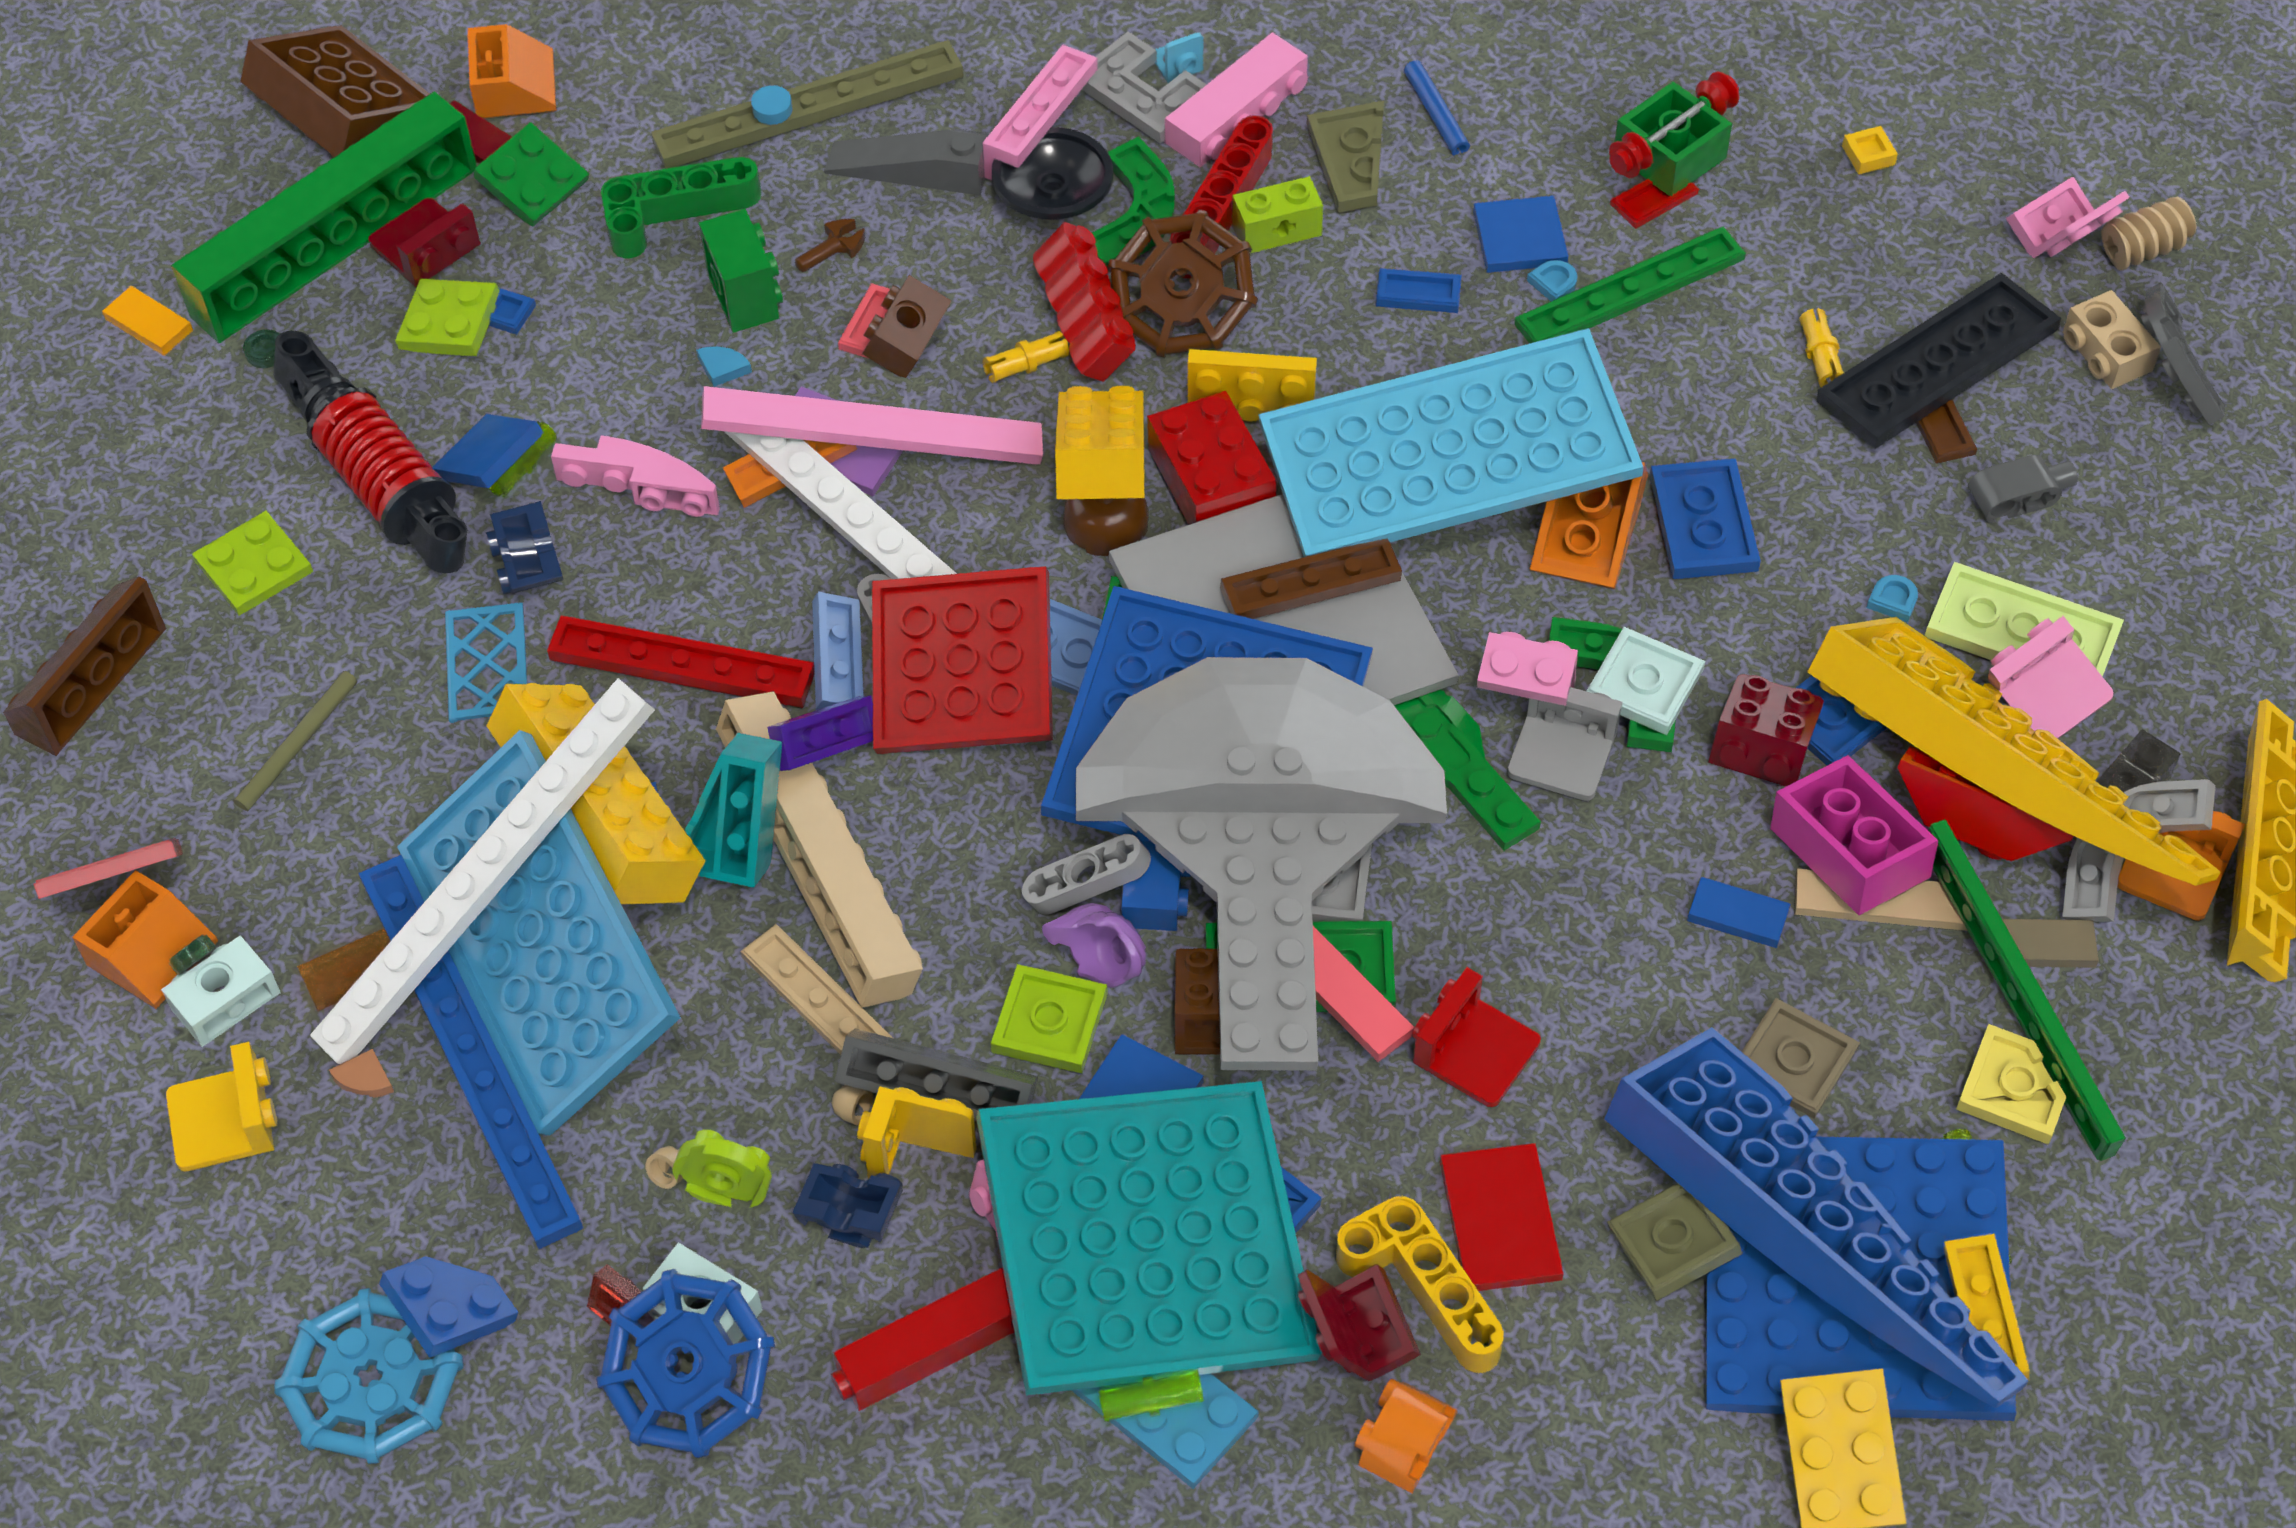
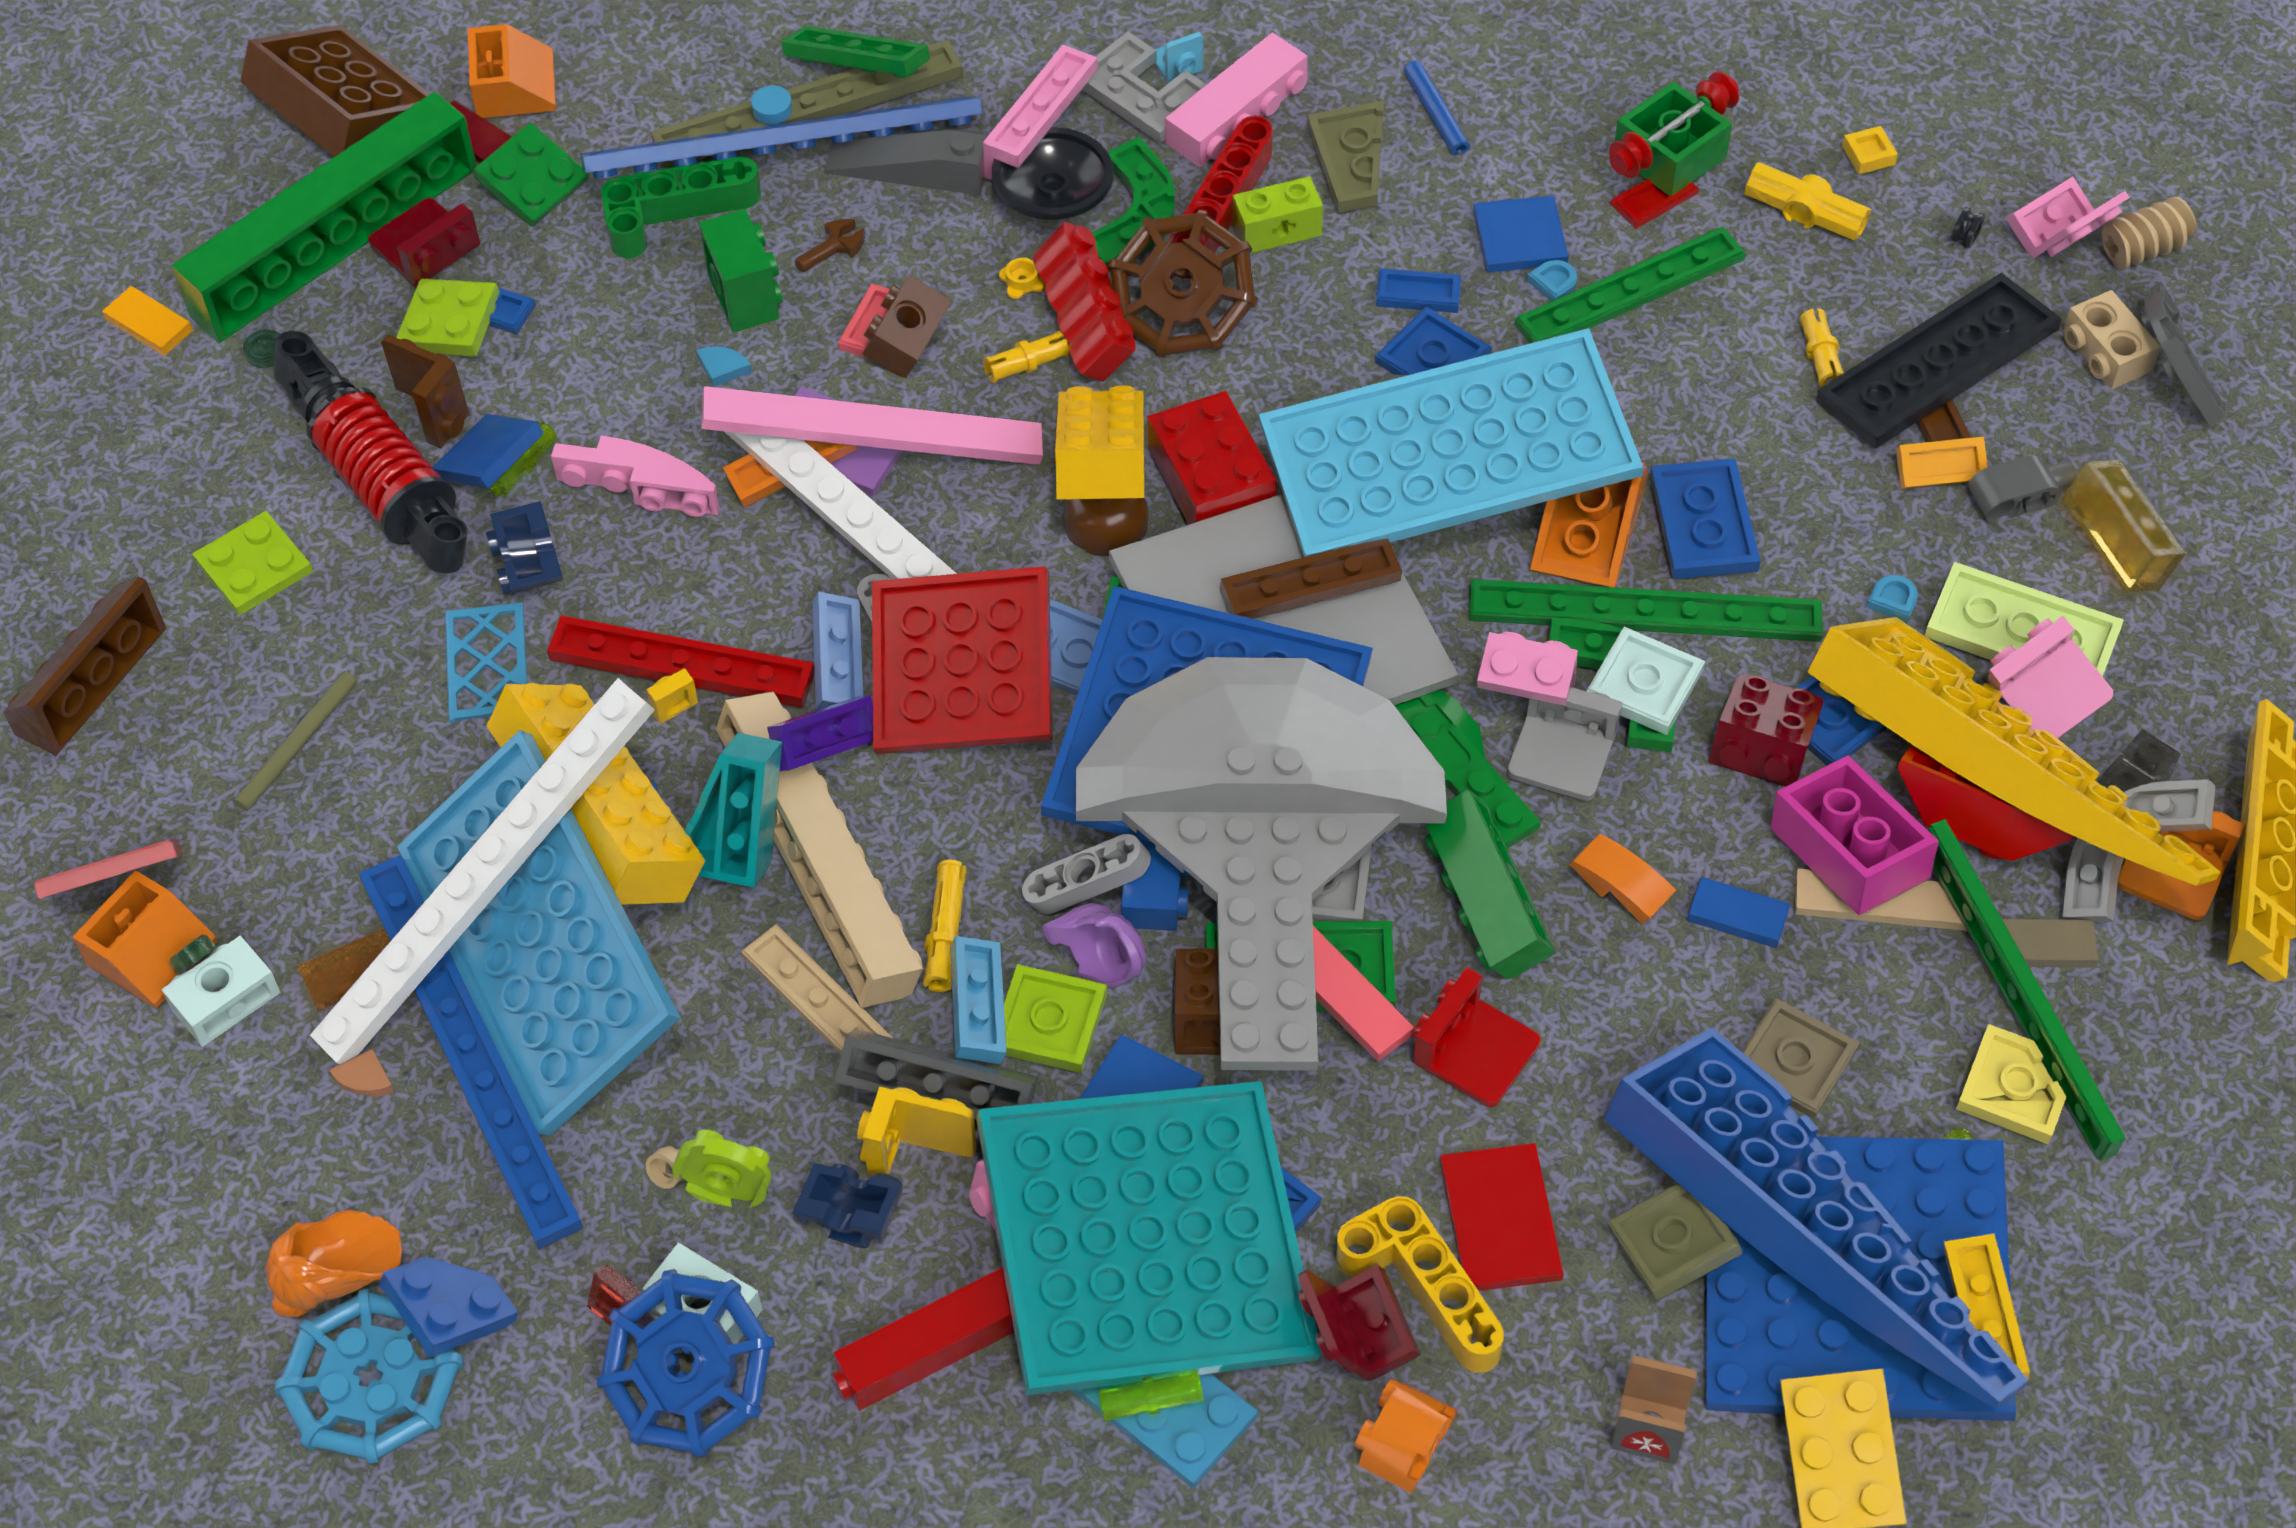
yellow bracket [166,1042,277,1172] -> none
tan hinge [832,1085,873,1125] -> none
yellow plate [1188,349,1317,421] -> none
none -> orange hair [265,1210,403,1318]
none -> reddish brown bracket [381,335,469,449]
none -> plate [580,96,982,178]
none -> yellow plate [646,668,698,724]
none -> green plate [781,25,930,78]
none -> yellow pin [923,859,967,992]
none -> dark azure plate [950,936,1006,1064]
none -> yellow plate [999,258,1045,299]
none -> blue tile [1375,307,1492,375]
none -> green brick [1425,789,1556,979]
none -> green tile [1469,579,1823,642]
none -> orange slope [1569,834,1676,924]
none -> medium nougat piece [1611,1356,1697,1465]
none -> yellow piece [1744,162,1872,241]
none -> light orange tile [1896,437,1988,489]
none -> black bush [1951,207,1986,248]
none -> clear yellow brick [2062,460,2186,592]

